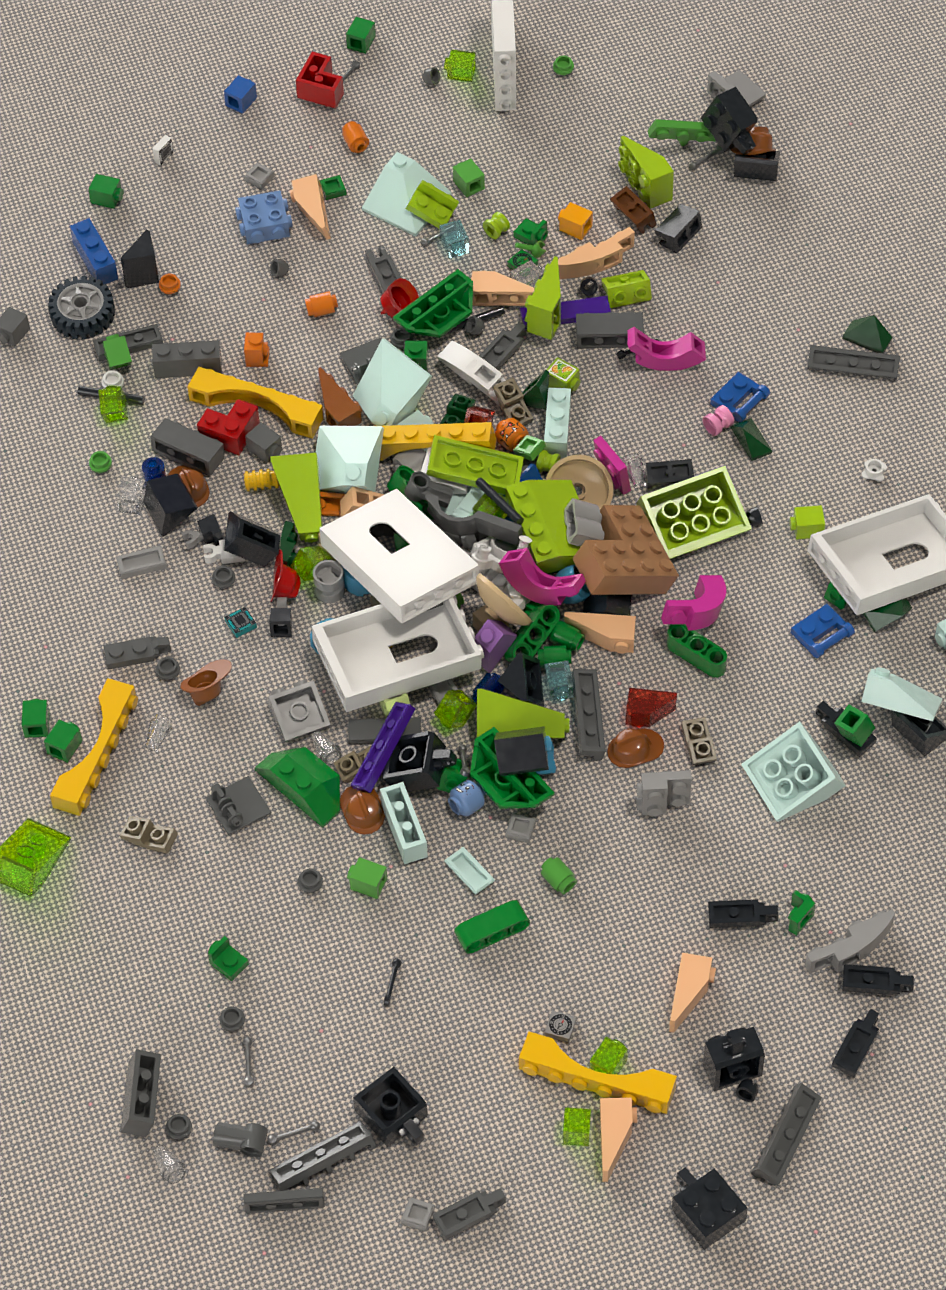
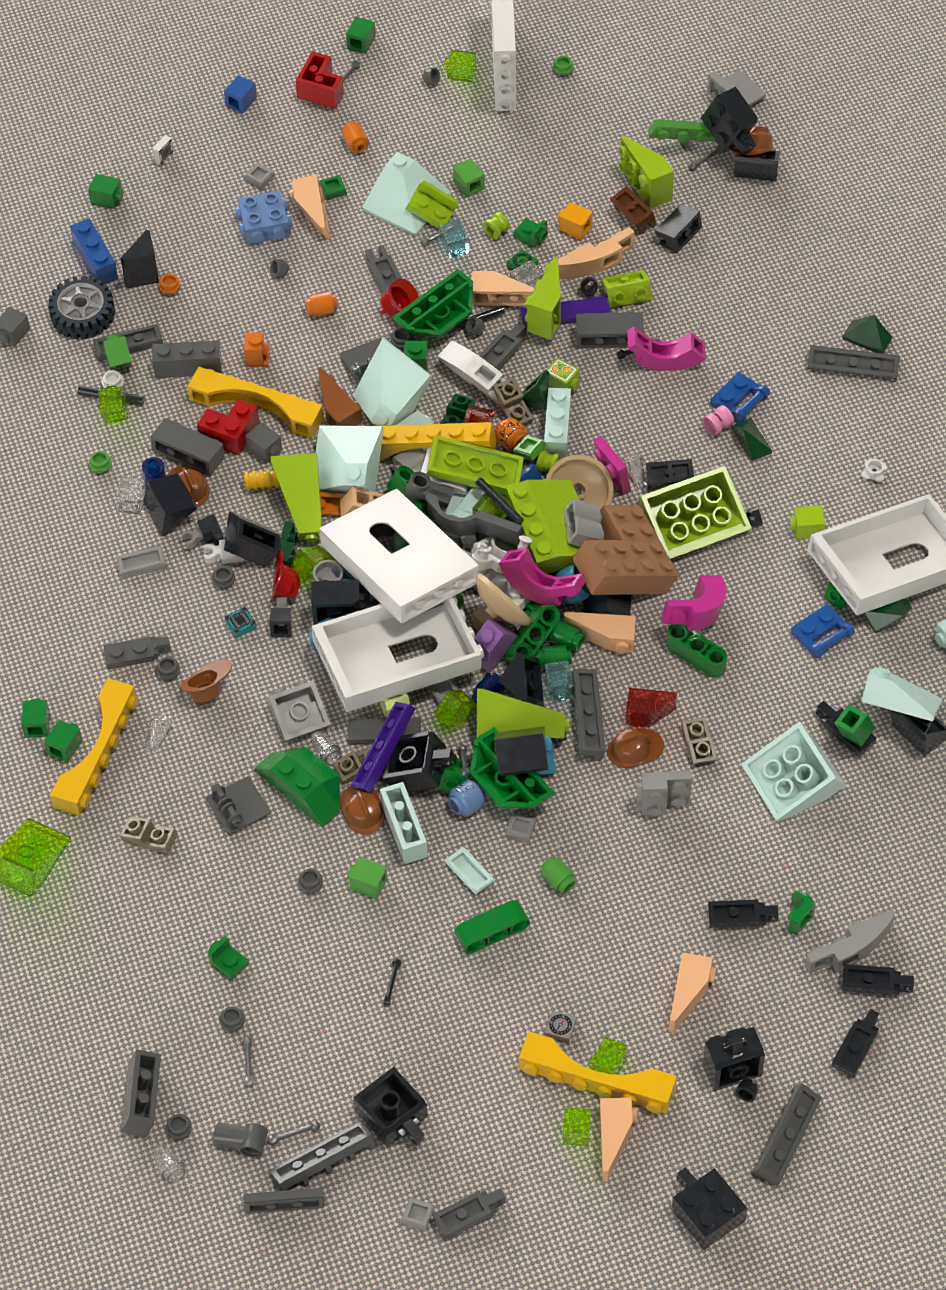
bright green hand [515,241,546,258] -> none
none -> black hinge [311,579,378,625]

